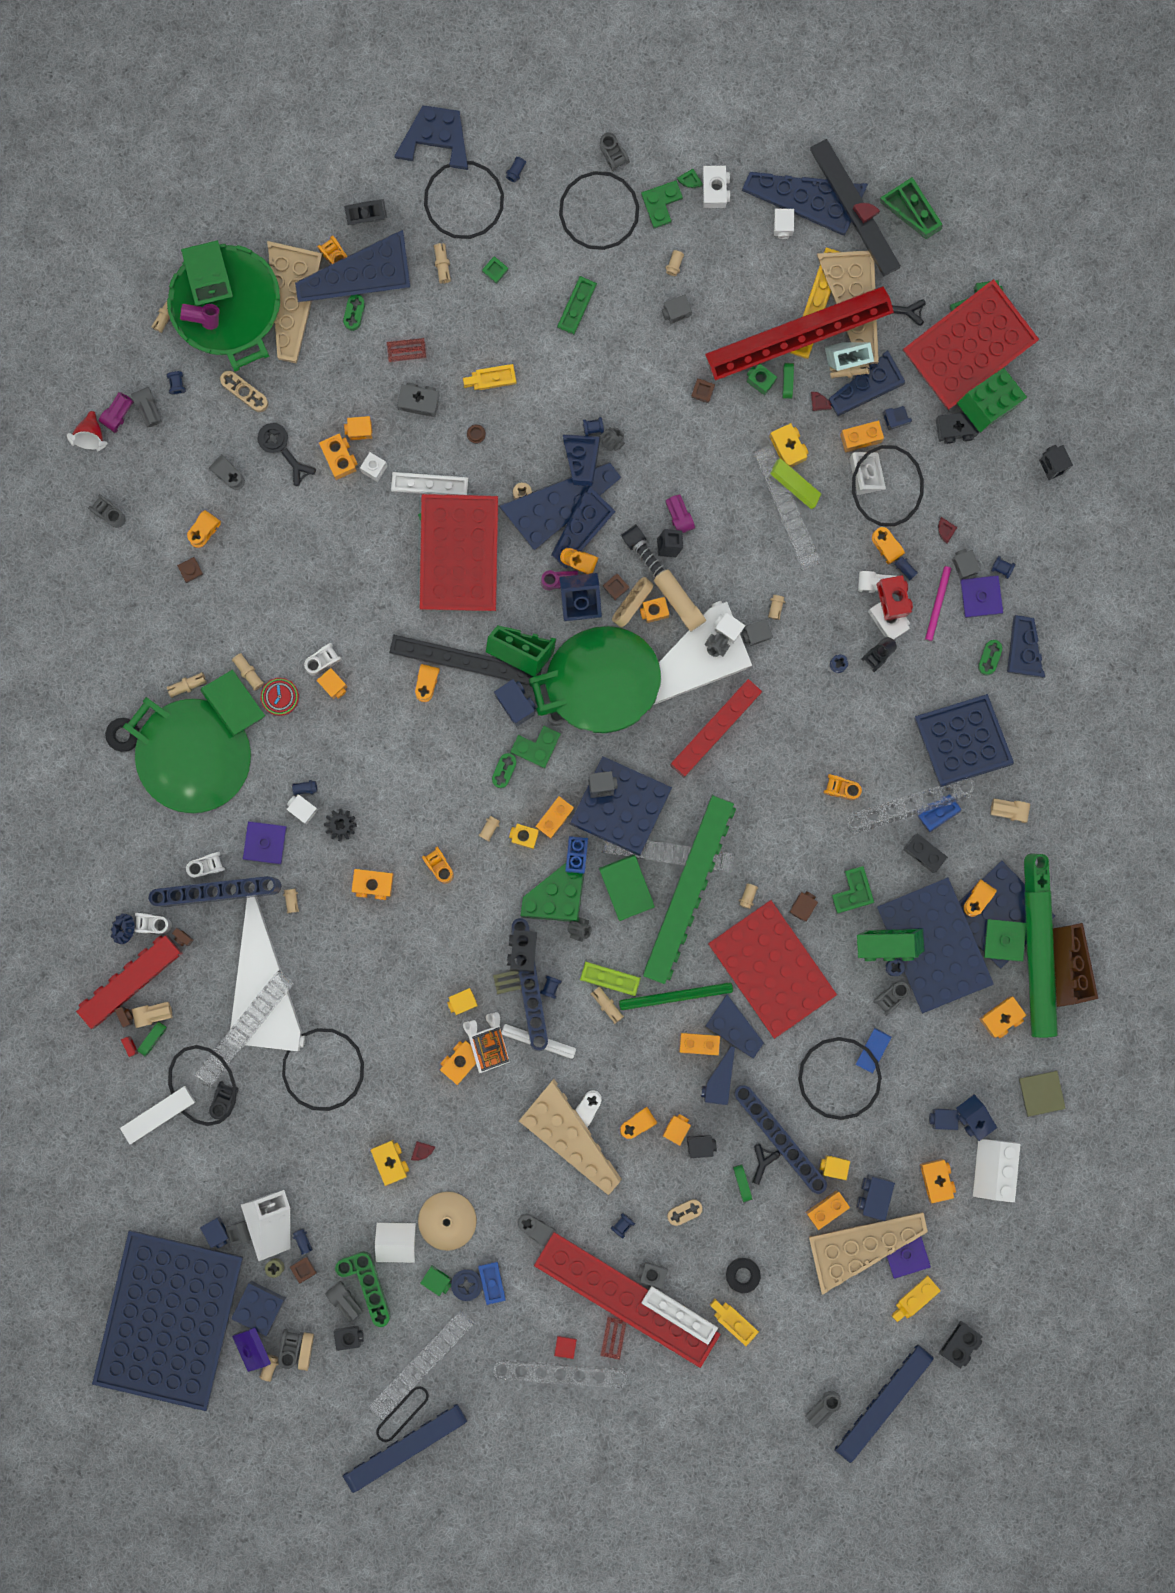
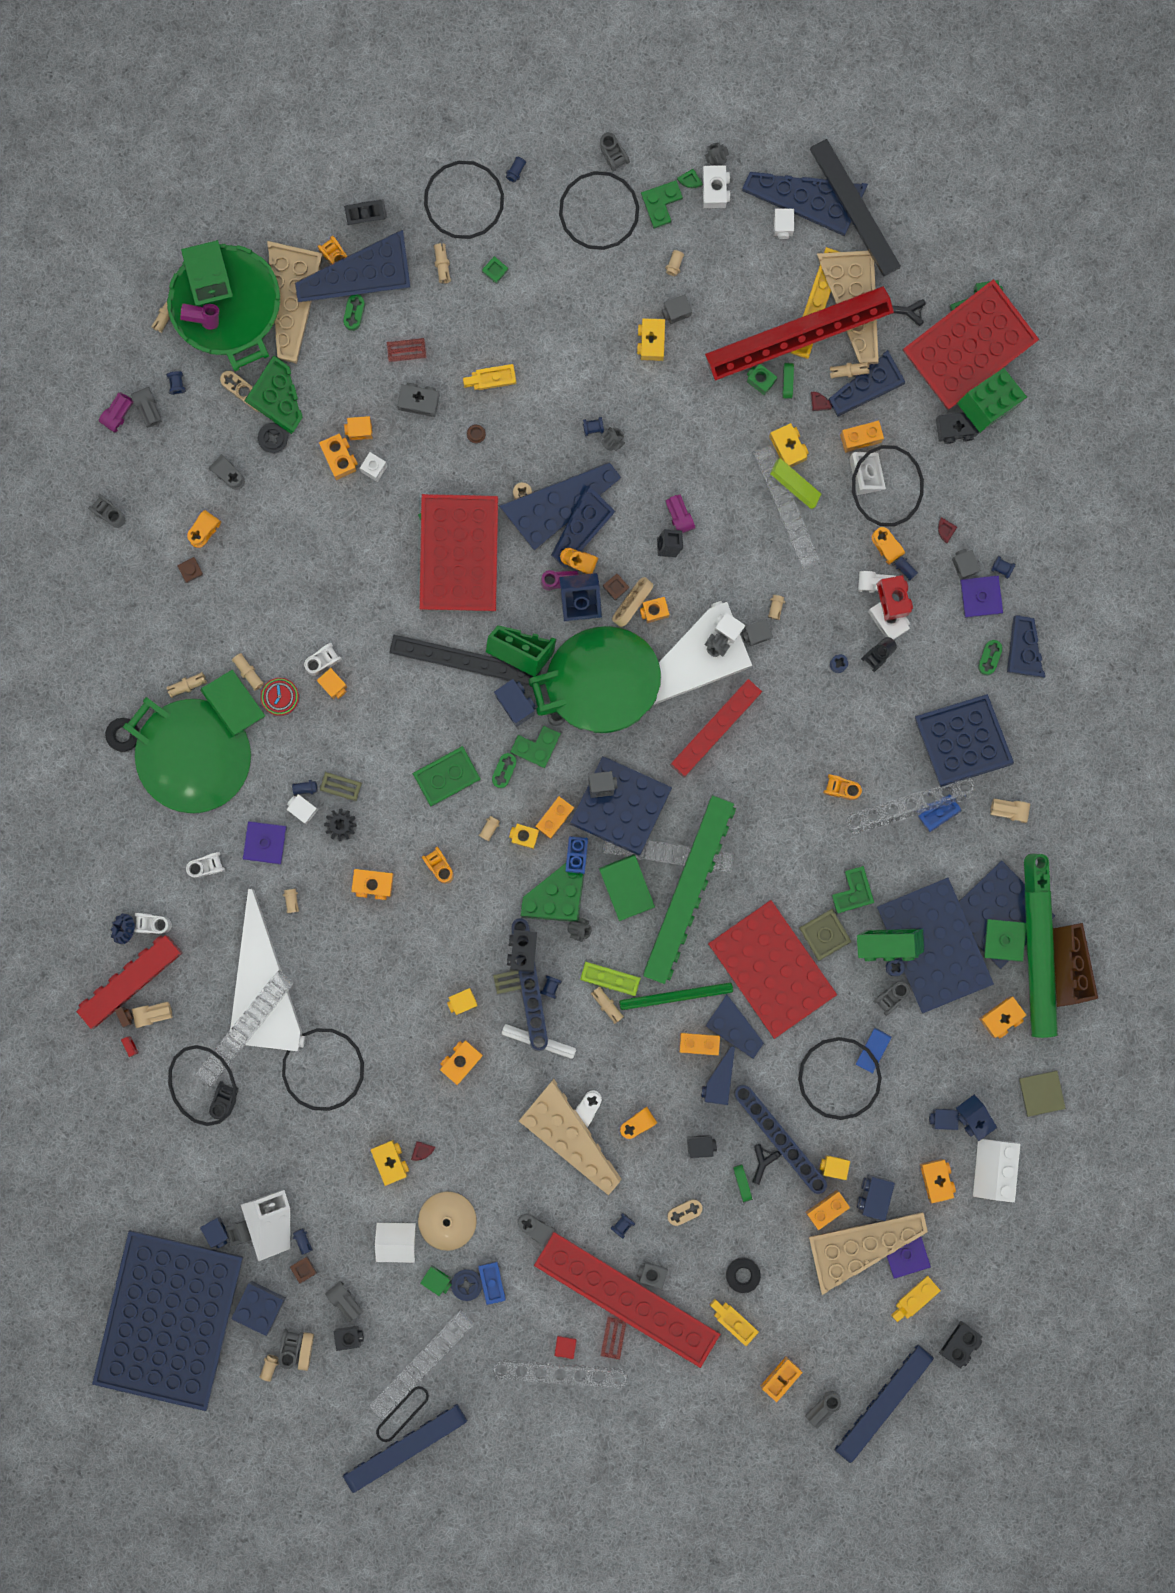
hat [67,411,108,452] -> none
white tile [120,1086,196,1144] -> none
green beam [137,1022,167,1057] -> none
dark blue beam [148,876,282,907] -> none
reddish brown plate [172,928,194,946] -> none
dark purple plate [232,1328,271,1372] -> none
olive bush [265,1258,284,1278] -> none
black piece [281,448,316,486] -> none
green beam [335,1251,391,1327] -> none
white tile [391,472,468,495] -> none
dark blue wing [394,105,468,170] -> none
light orange piece [415,664,440,702] -> none
flag [463,1012,510,1073] -> none
green tile [557,276,597,335] -> none
dark blue wing [562,434,600,486] -> none
tan piece [620,524,706,632] -> none
white tile [641,1286,718,1345] -> none
light orange brick [662,1114,691,1146] -> none
reddish brown plate [691,378,715,404] -> none
tan pin [739,884,758,909] -> none
reddish brown brick [789,891,818,922] -> none
light aqua slope [825,342,874,371] -> none
dark red tile [853,203,880,223] -> none
green wedge [880,177,943,239] -> none
dark blue panel [883,406,912,431] -> none
black brick [903,833,948,873] -> none
dark pink bar [925,566,952,641] -> none
light orange piece [963,879,997,917] -> none
black brick [1039,445,1073,480] -> none
none -> green plate [244,356,303,434]
none -> olive tile [320,772,362,801]
none -> green tile [412,746,481,807]
none -> yellow brick [637,318,665,361]
none -> dark grey gear [705,142,729,166]
none -> light orange brick [760,1356,803,1402]
none -> olive tile [799,909,852,961]

